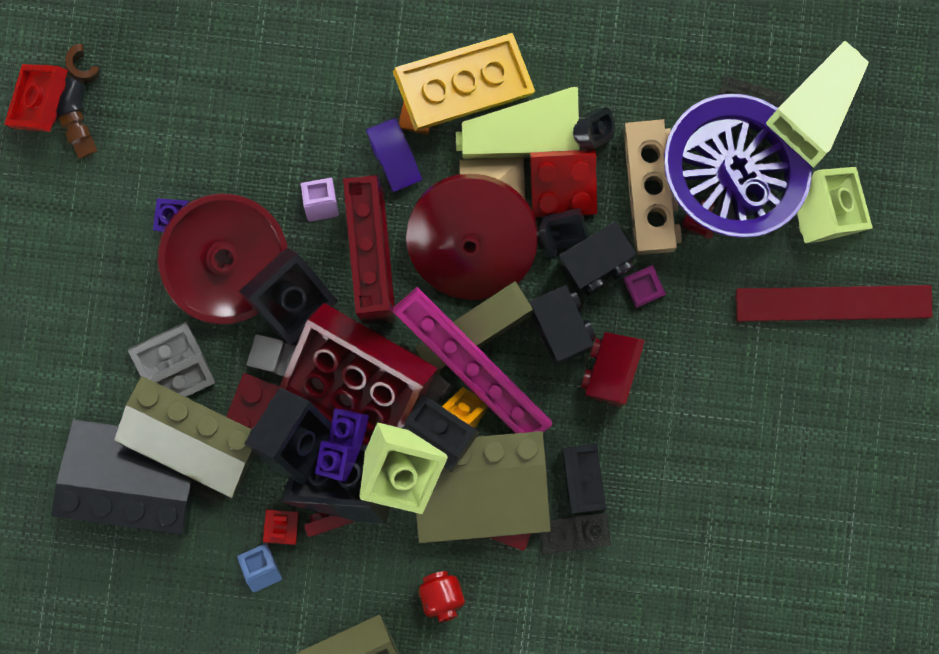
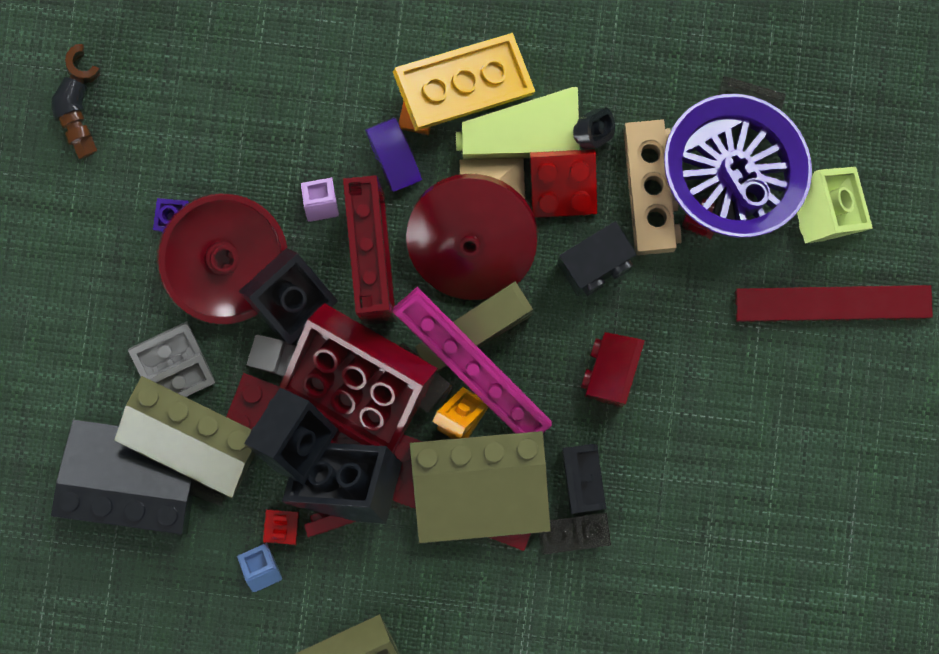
red plate [4,64,68,132] -> none
dark purple slope [315,409,369,481] -> none
yellowish green slope [360,422,448,514] -> none
black plate [402,394,480,472] -> none
red head [418,571,465,623] -> none
black brick [529,285,596,367] -> none
black bracket [537,208,590,259] -> none
magenta tile [622,265,666,309] -> none
yellowish green slope [766,41,869,168] -> none

